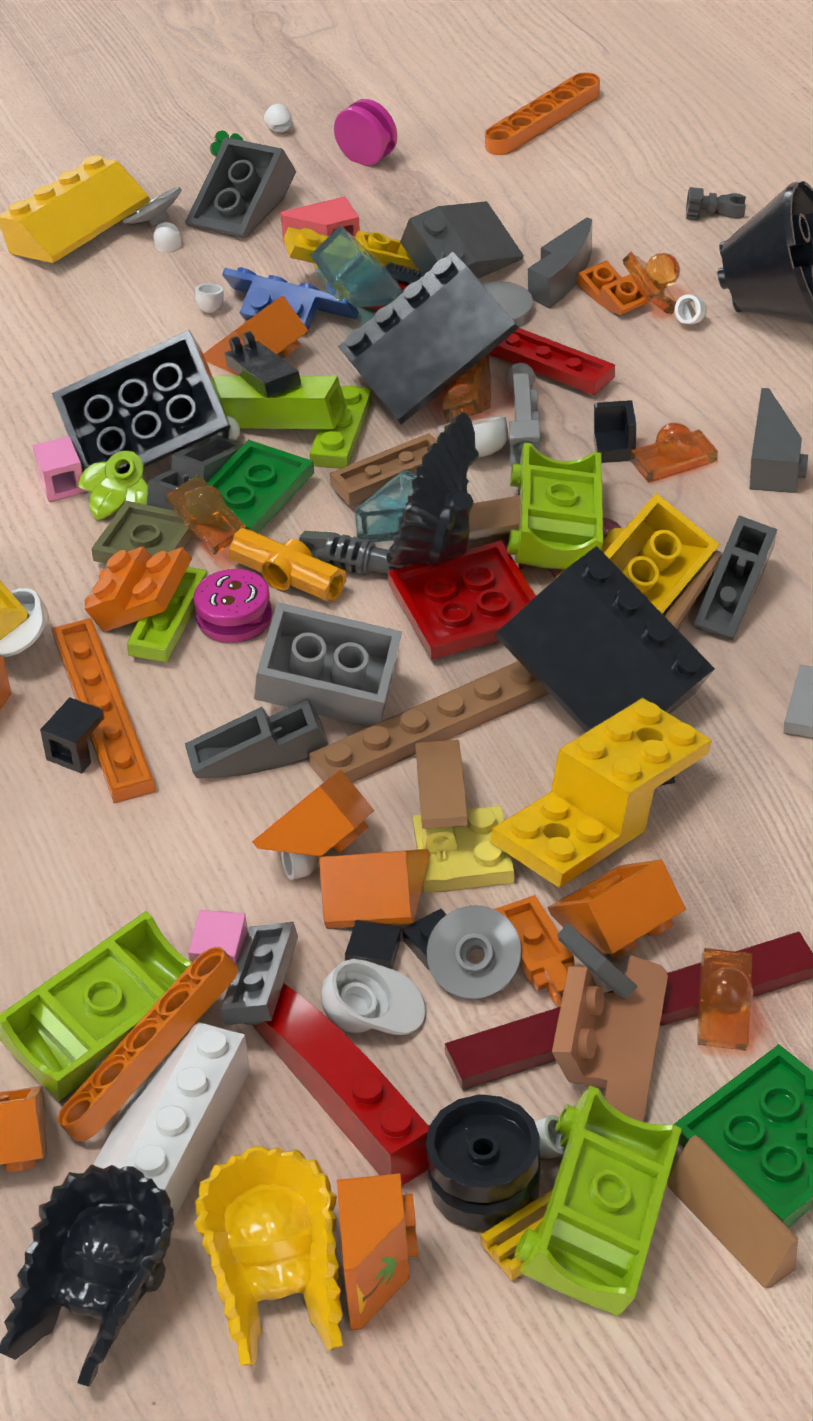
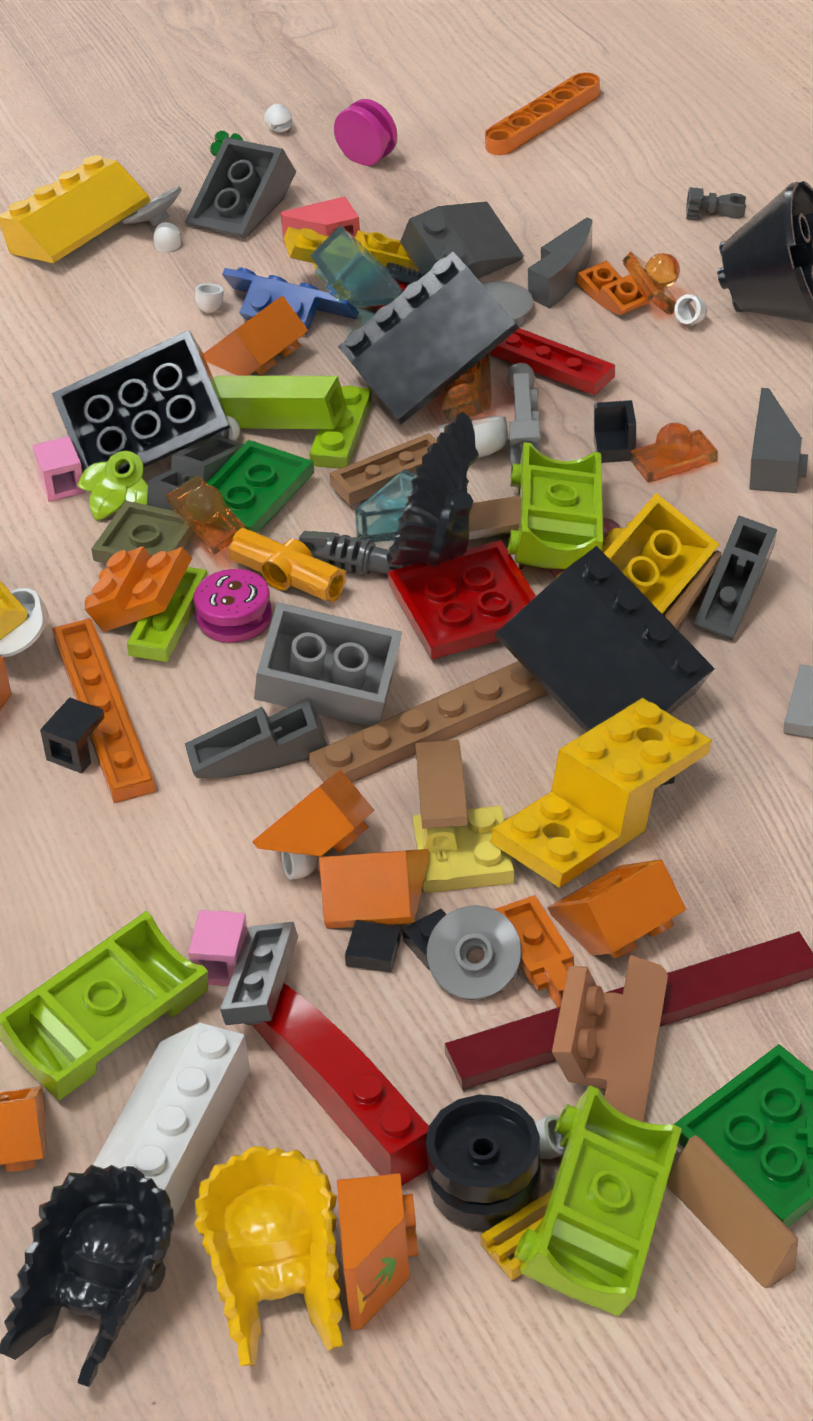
orange beam [57,947,238,1142] -> none
black hinge [224,331,302,397] -> none
white cap [321,959,425,1035] -> none
dark grey tile [557,923,638,999] -> none
clear orange tile [697,948,753,1051] -> none

